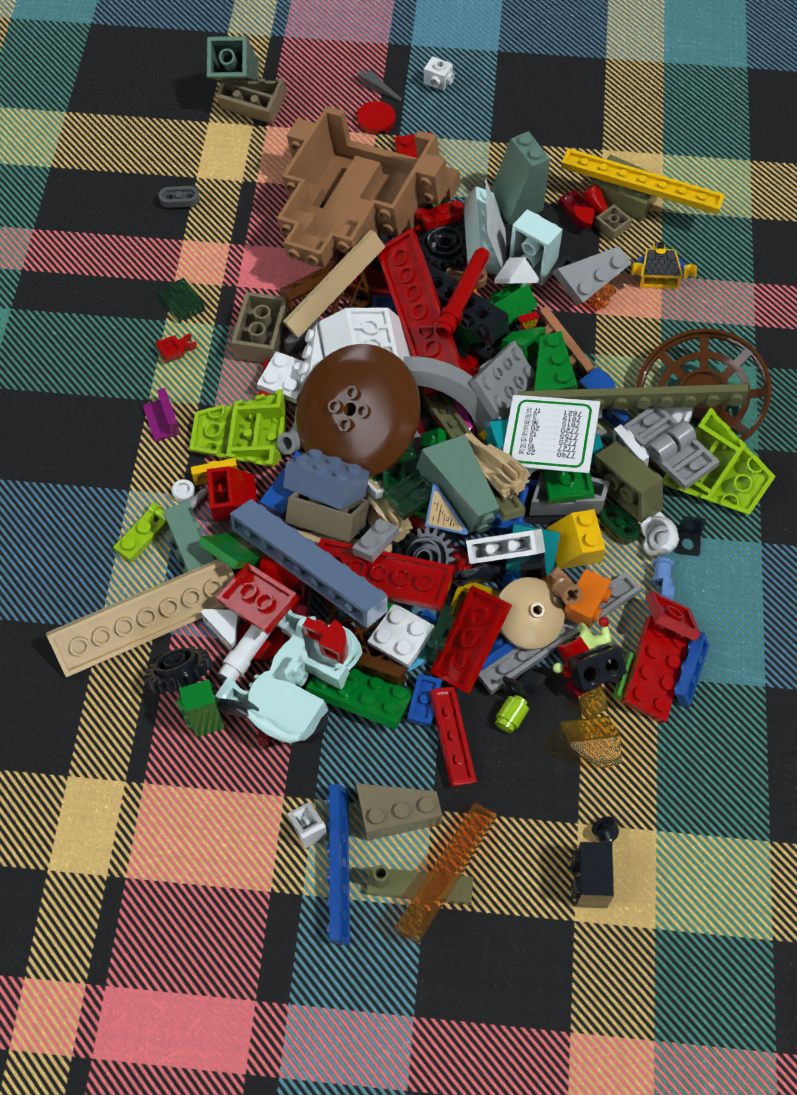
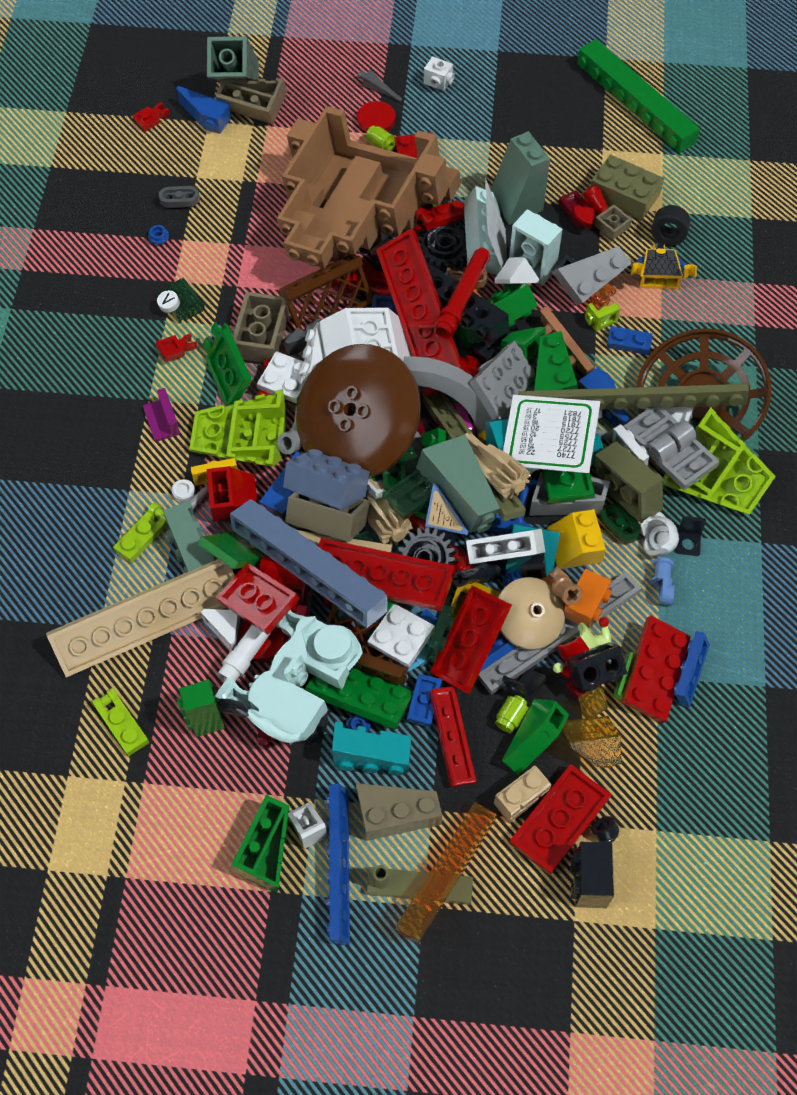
black gear [144,646,212,694] -> none
tan tile [283,230,385,338] -> none
red brick [302,617,349,665] -> none
light grey plate [352,518,399,563] -> none
tile [517,312,540,330] -> none
yellow plate [561,148,725,215] -> none
red plate [645,590,701,641] -> none
none -> lime plate [91,688,149,757]
none -> red plate [132,102,170,132]
none -> blue plate [148,225,169,245]
none -> white tile [157,291,180,313]
none -> blue slope [176,86,231,134]
none -> green tile [202,322,252,406]
none -> green wedge [230,795,289,893]
none -> teal wedge [332,721,411,775]
none -> blue plate [346,715,371,732]
none -> lime brick [365,126,395,151]
none -> tan brick [494,766,551,823]
none -> green slope [502,699,569,775]
none -> red plate [509,764,612,875]
none -> green brick [577,39,700,153]
none -> lime bracket [585,303,620,332]
none -> blue plate [606,326,653,355]
none -> black tyre [651,205,691,246]

